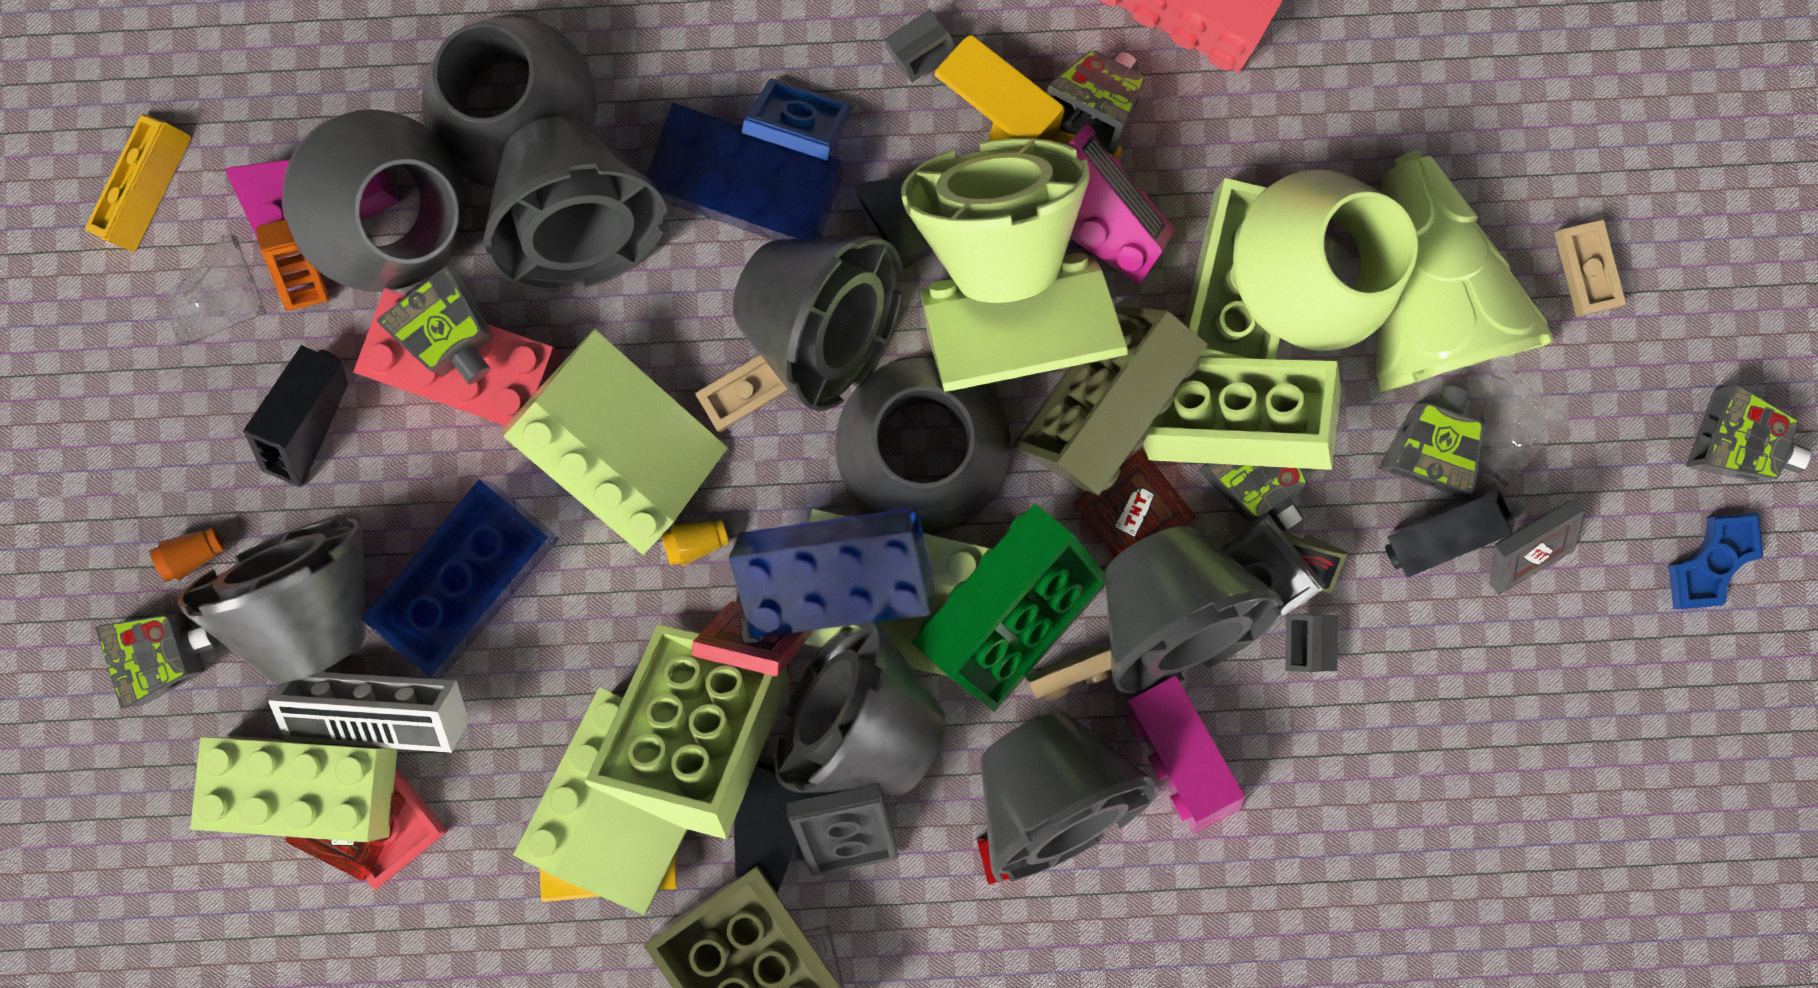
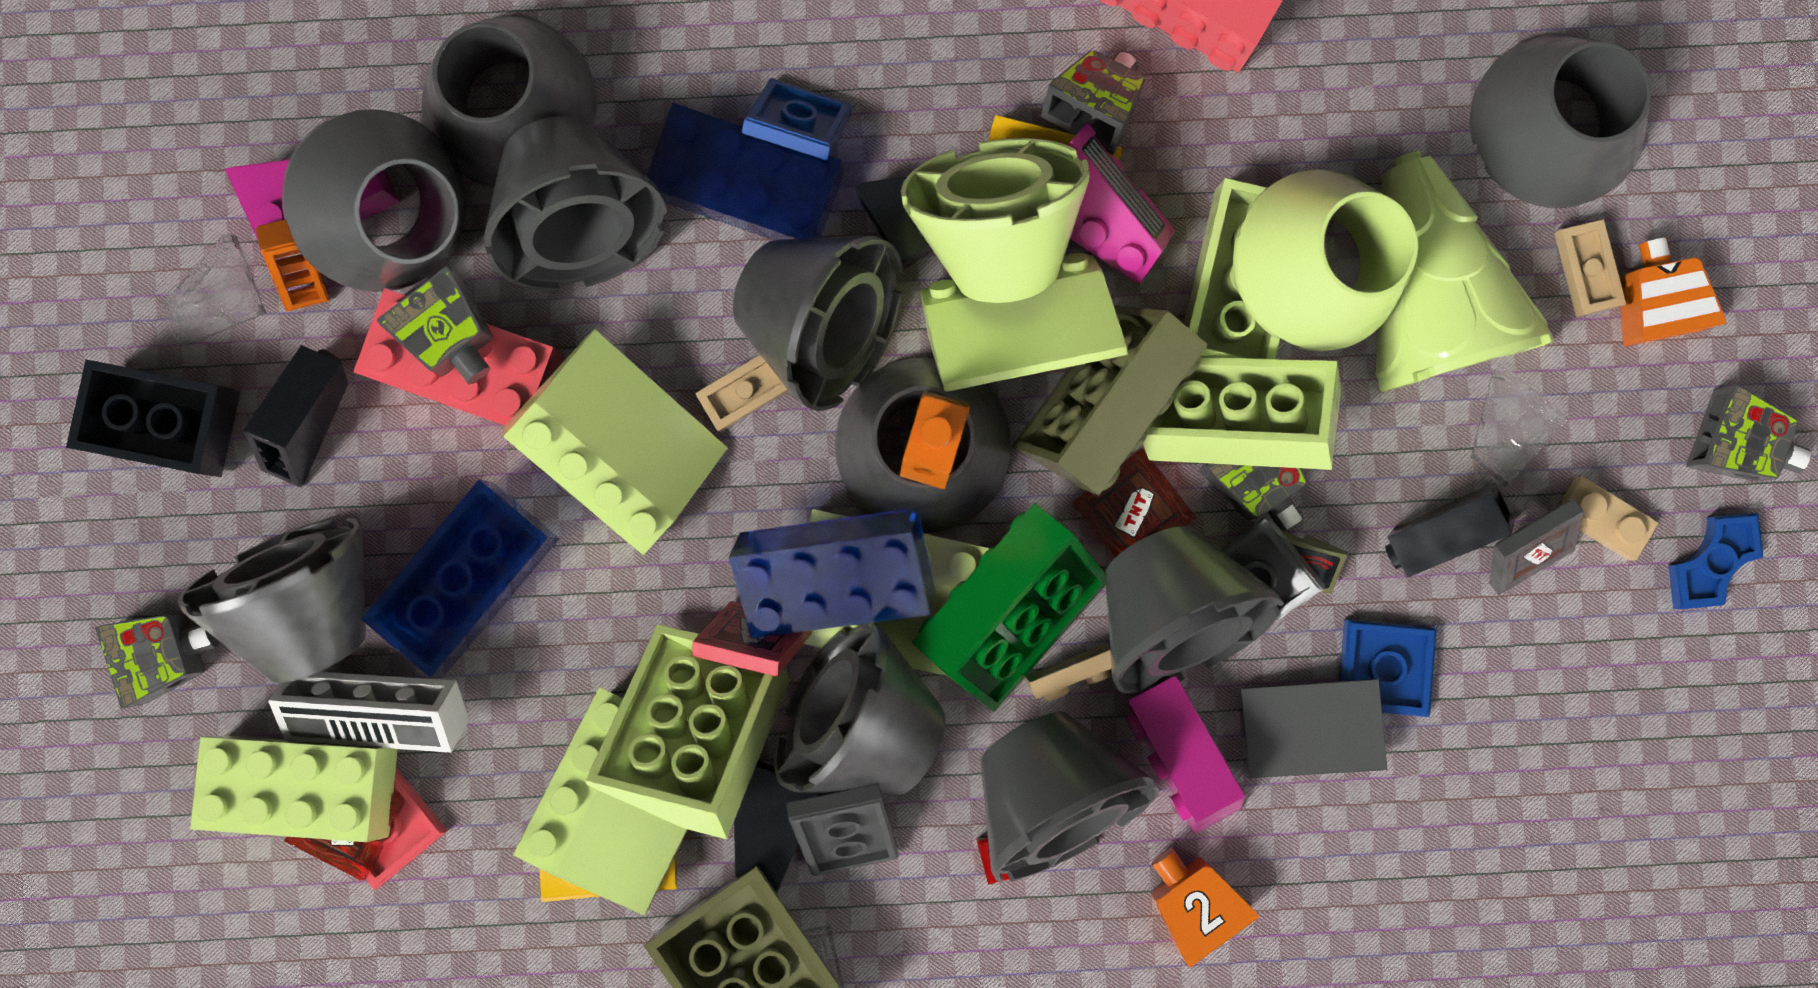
yellow slope [85,113,191,252] -> none
orange cone [150,527,226,582] -> none
yellow cone [661,519,729,567] -> none
dark grey piece [885,9,955,82] -> none
yellow slope [934,35,1064,140] -> none
dark grey piece [1285,614,1338,672] -> none
torso [1379,385,1484,497] -> none
none -> black brick [66,359,241,477]
none -> orange torso [900,391,970,490]
none -> orange torso [1150,848,1260,968]
none -> dark grey tile [1241,678,1388,778]
none -> blue tile [1339,620,1437,717]
none -> dark grey cone [1470,34,1651,208]
none -> tan plate [1559,476,1659,561]
none -> orange torso [1620,238,1727,347]

